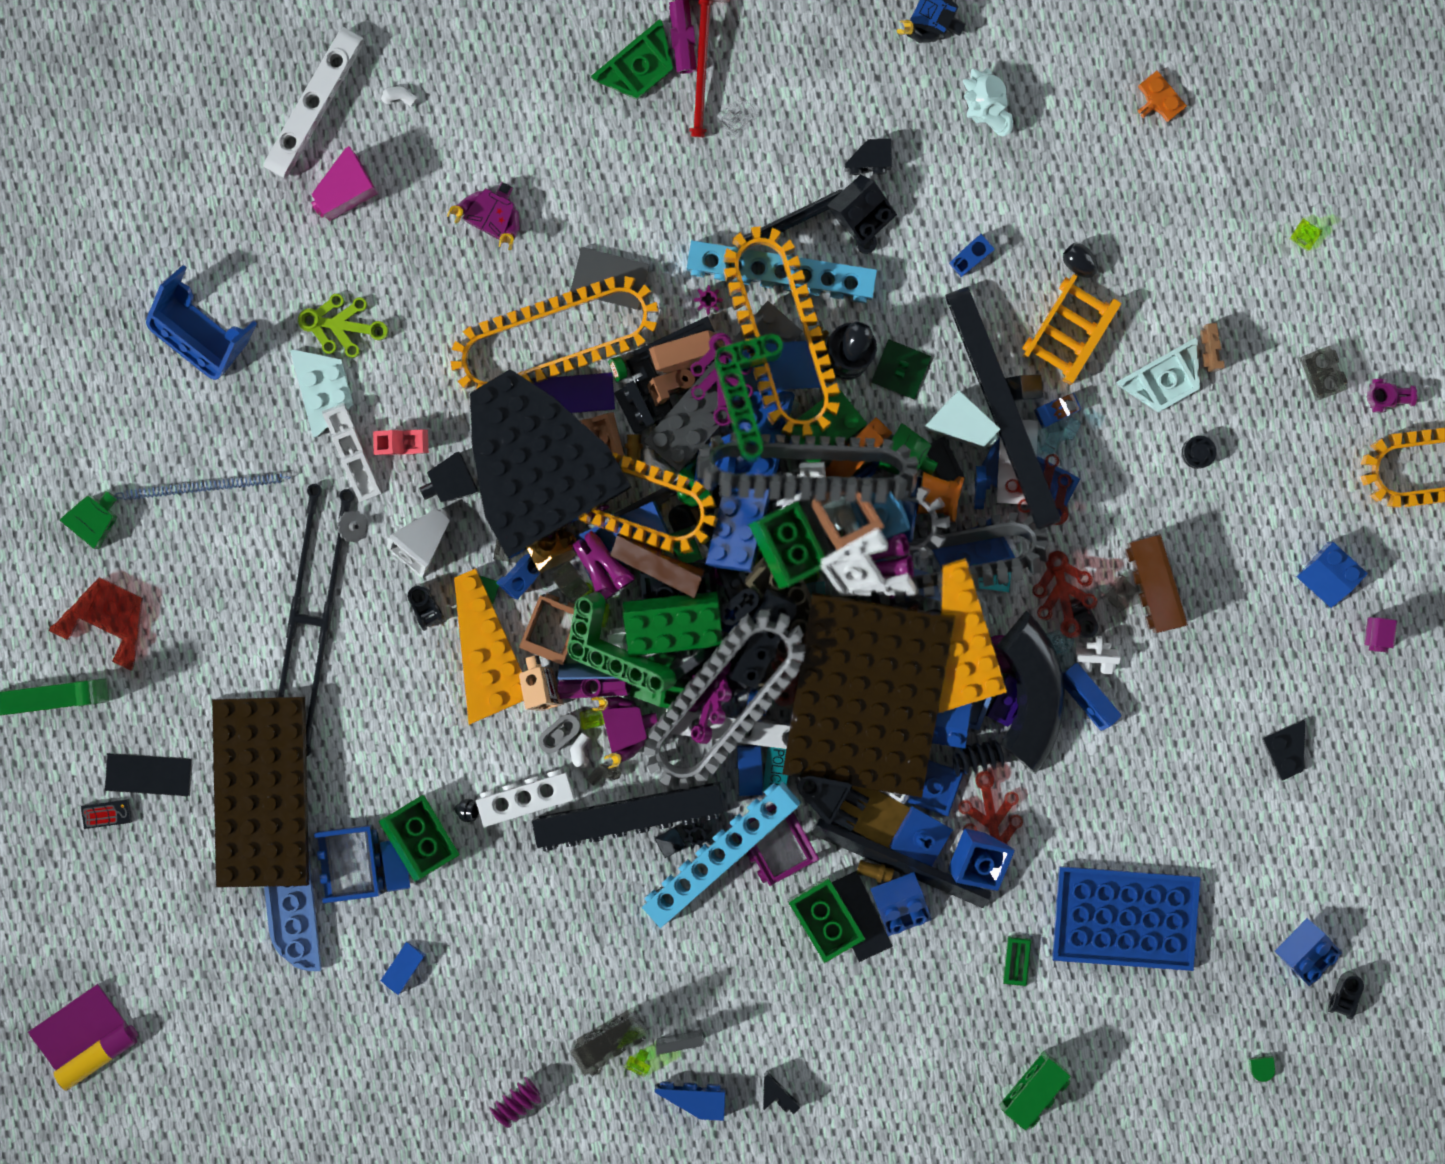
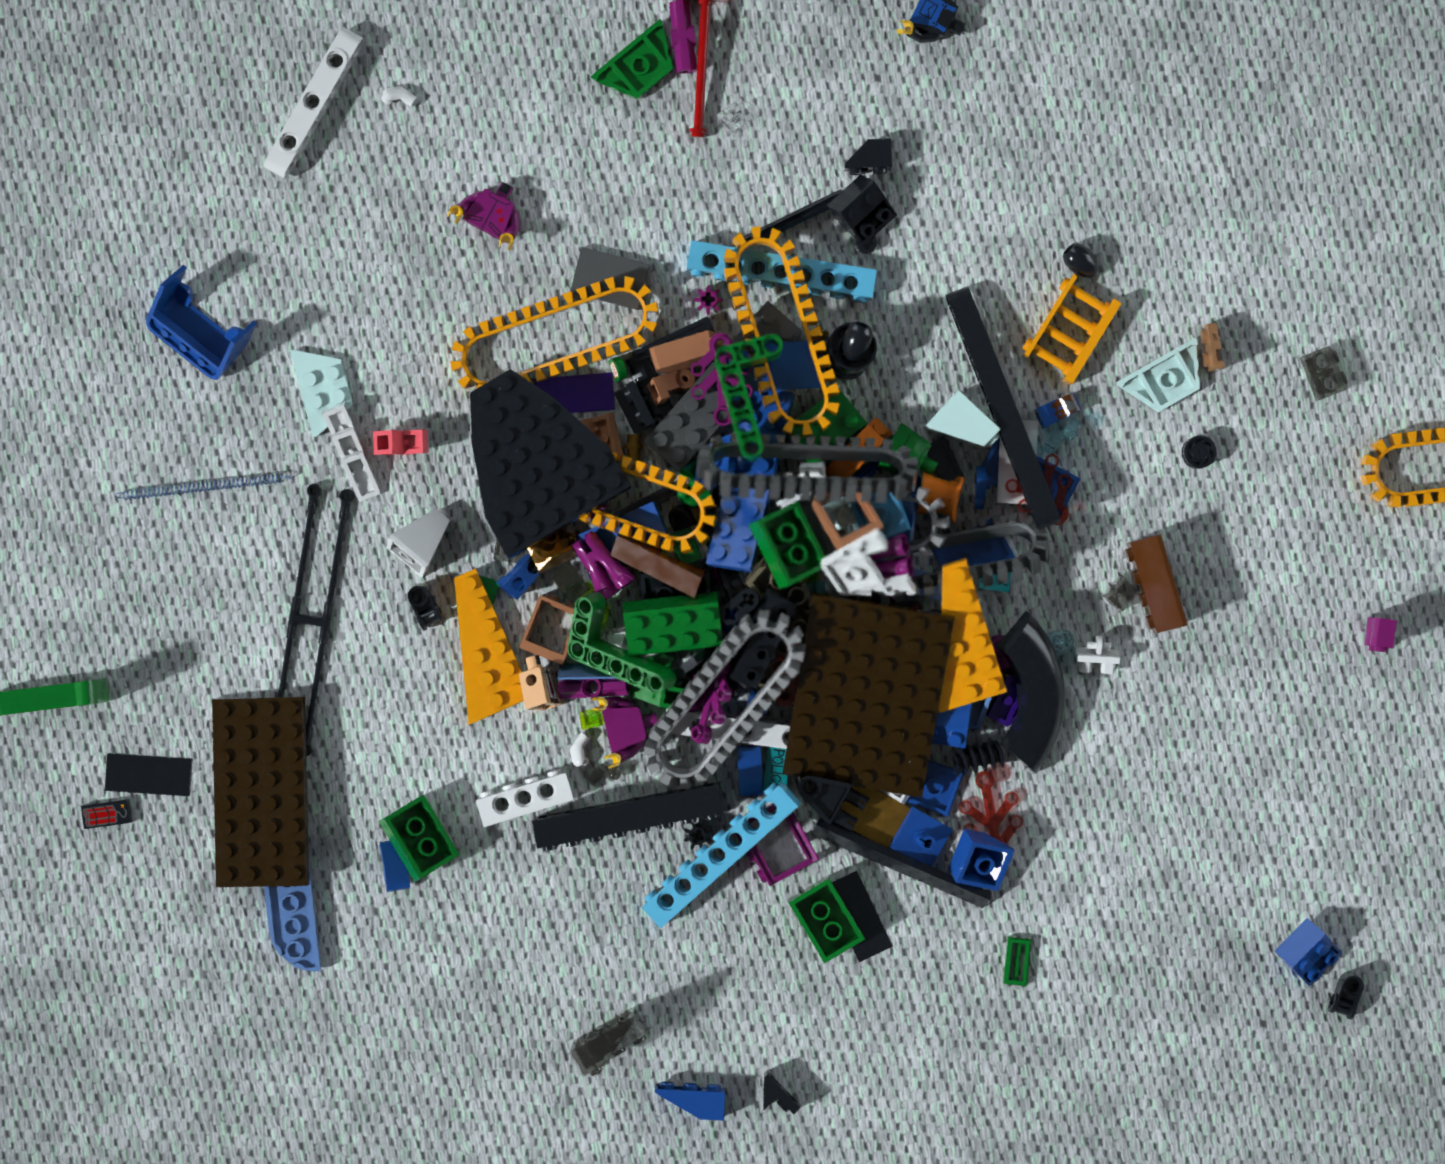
magenta door [28,984,138,1091] -> none
clear red wing [49,577,143,671] -> none
green torso [59,491,118,549] -> none
lime plant [298,294,388,358] -> none
dark pink slope [311,146,378,221] -> none
window [314,824,385,903] -> none
light grey piece [337,510,367,543] -> none
blue slope [380,941,426,995] -> none
black torso [419,451,479,503] -> none
black plate [454,799,479,822] -> none
magenta piece [489,1076,541,1128] -> none
light grey plate [538,714,580,753] -> none
clear neon green tile [623,1049,651,1077] -> none
white arm [642,448,671,478] -> none
black slope [654,826,686,858] -> none
dark grey tile [656,1029,704,1055] -> none
pearl gold pin [857,859,894,883] -> none
blue slope [870,872,932,936] -> none
dark green piece [871,339,932,399] -> none
blue leg [949,234,995,277] -> none
light aqua head [963,68,1013,137] -> none
green brick [999,1051,1071,1131] -> none
black slope [1005,374,1044,401] -> none
clear red plant [1032,551,1098,638] -> none
blue plate [1052,866,1200,971] -> none
black piece [1062,592,1098,639] -> none
blue slope [1062,663,1122,731] -> none
orange plate [1138,70,1187,122] -> none
green tile [1249,1056,1275,1082] -> none
black wing [1262,719,1306,781] -> none
clear neon green tile [1289,218,1322,251] -> none
blue slope [1296,542,1368,608] -> none
magenta connector [1366,379,1417,413] -> none

